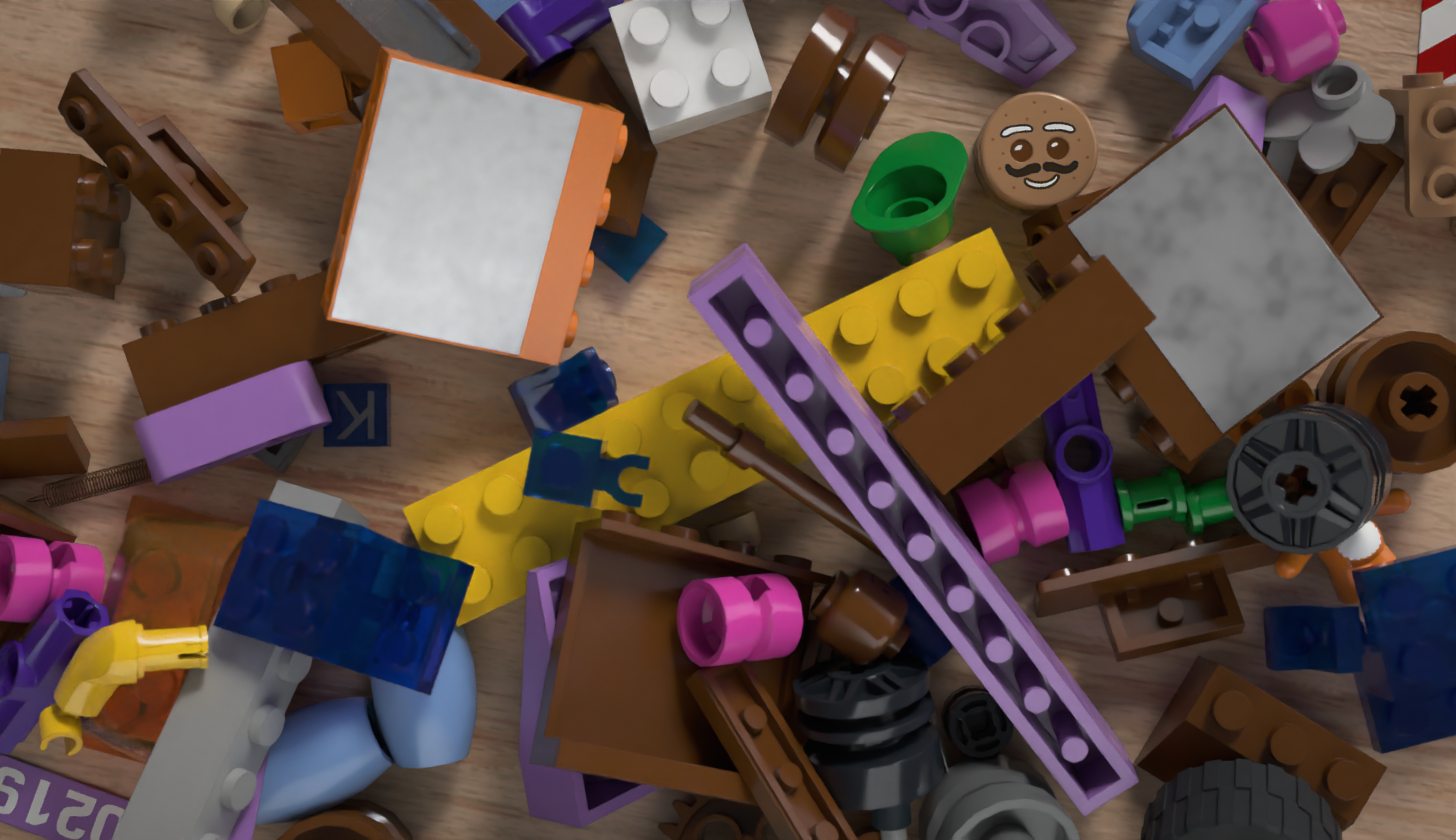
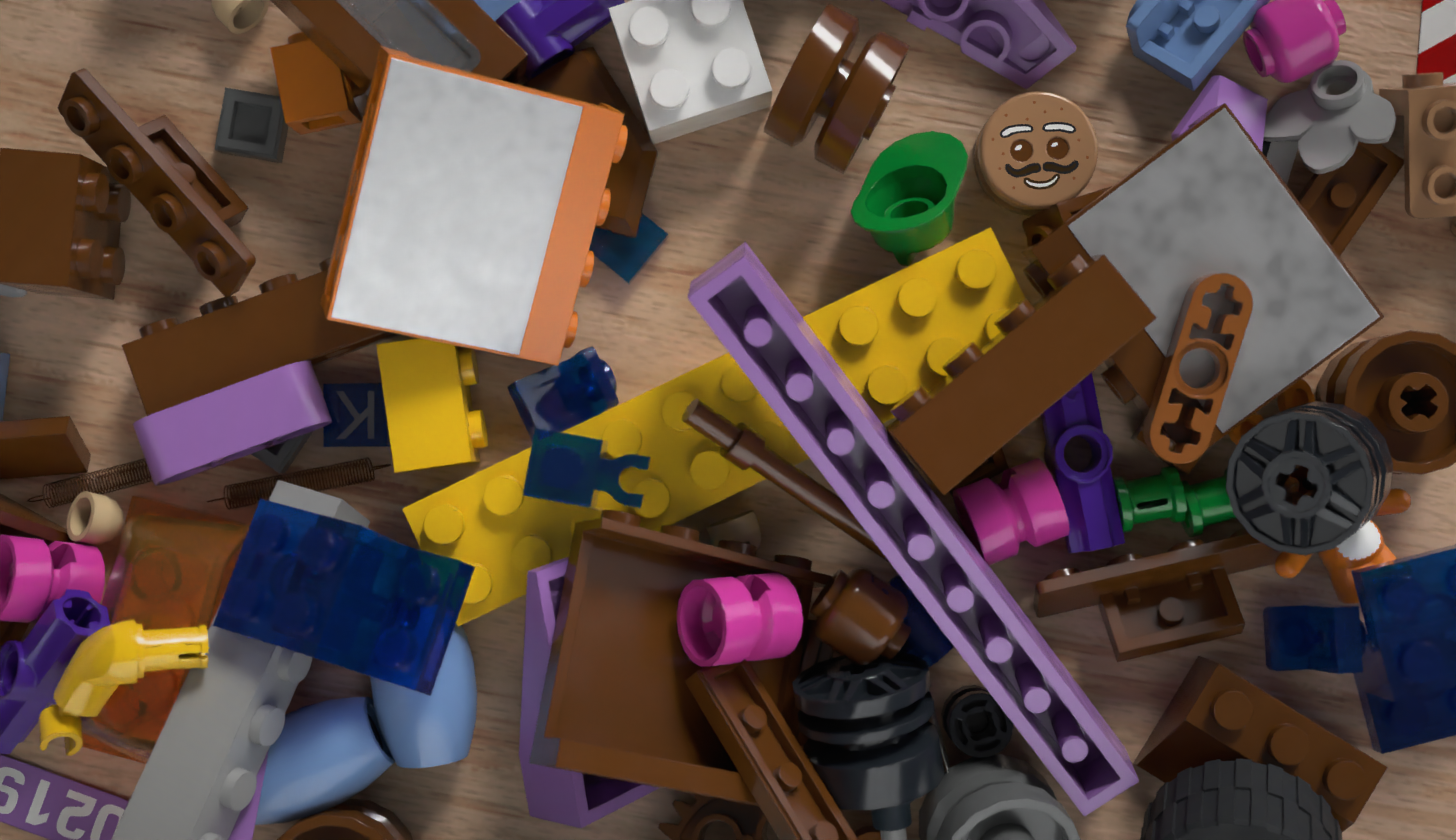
none -> tan hinge [67,491,124,545]
none -> reddish brown piece [207,457,391,510]
none -> dark grey tile [215,87,289,163]
none -> yellow brick [376,338,488,473]
none -> dark orange beam [1143,273,1253,464]

